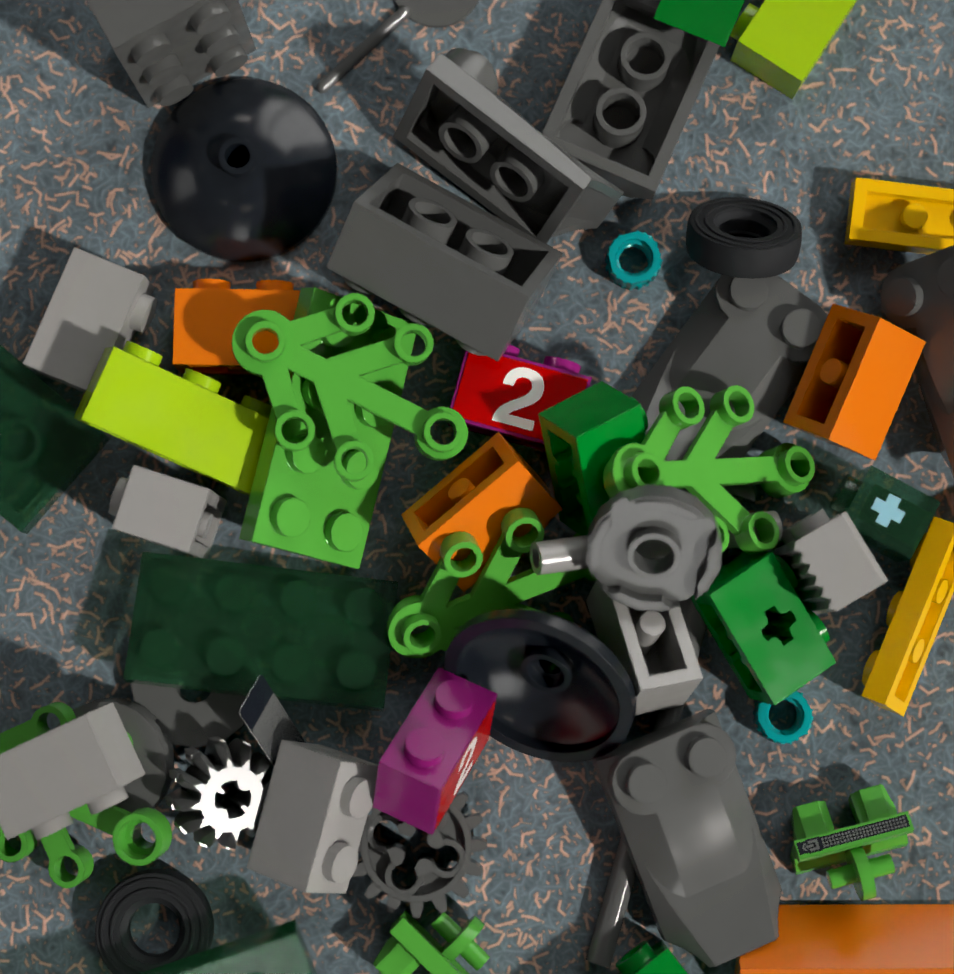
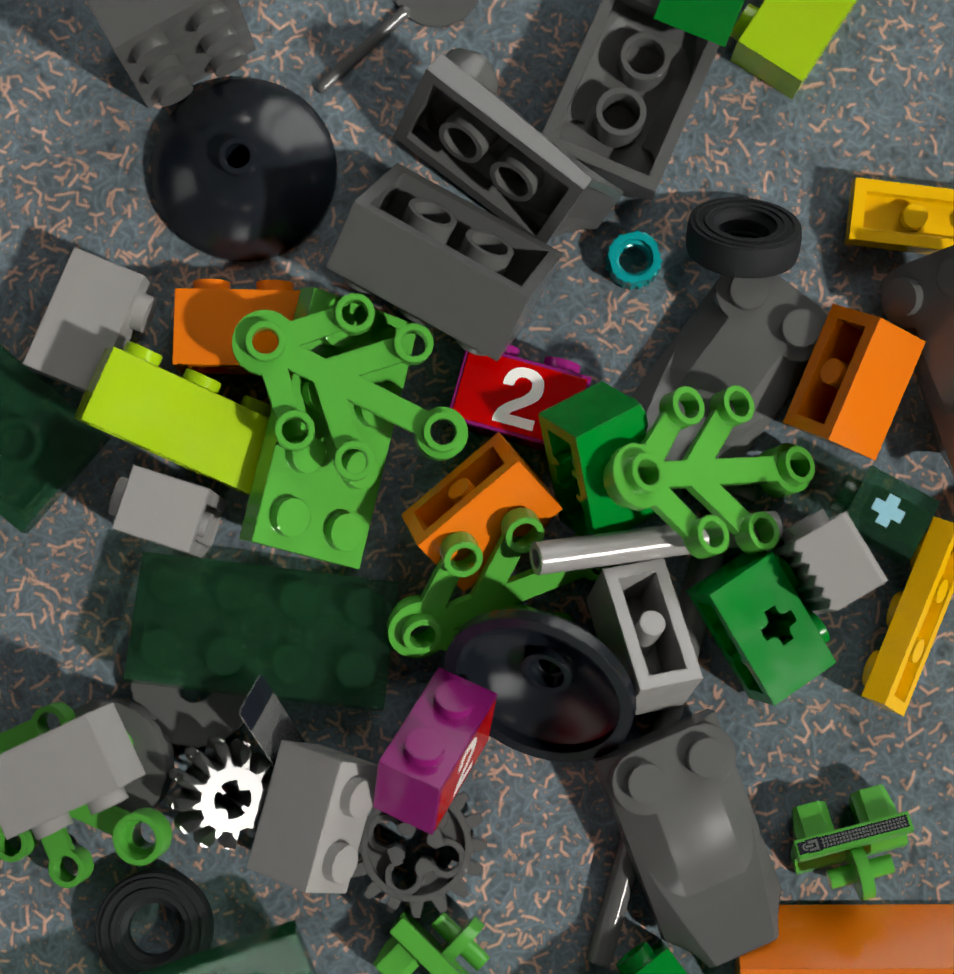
dark grey tile [587,485,722,611] -> none
teal axle [753,691,813,744] -> none

